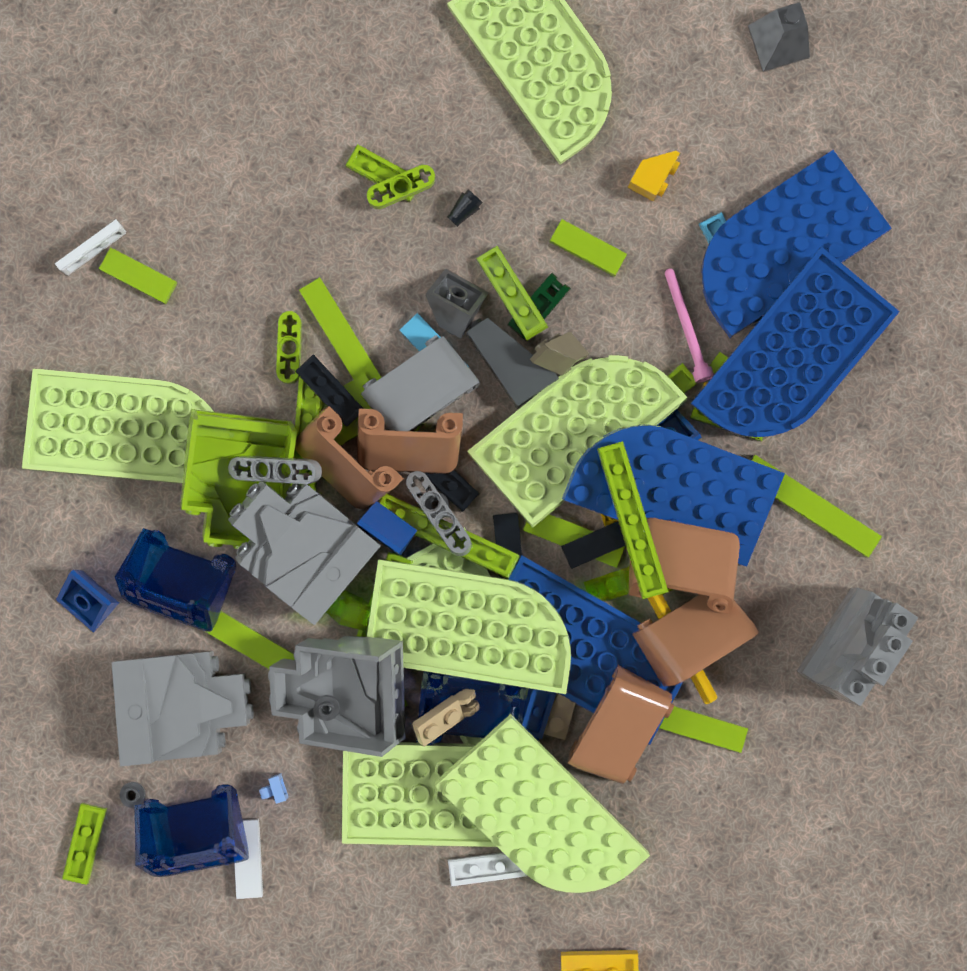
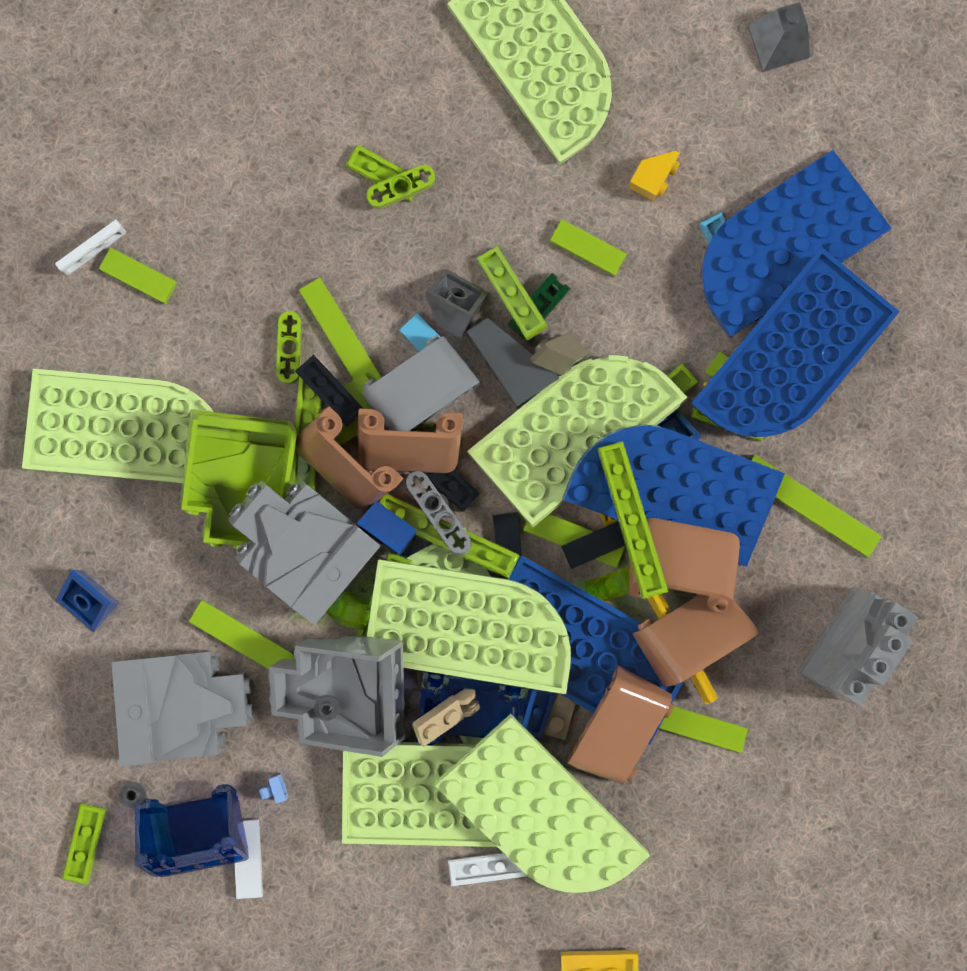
clear blue windscreen [115,528,237,632] -> none
light grey beam [228,456,322,484] -> none
black cone [447,189,483,227] -> none
bright pink piece [665,269,714,383] -> none

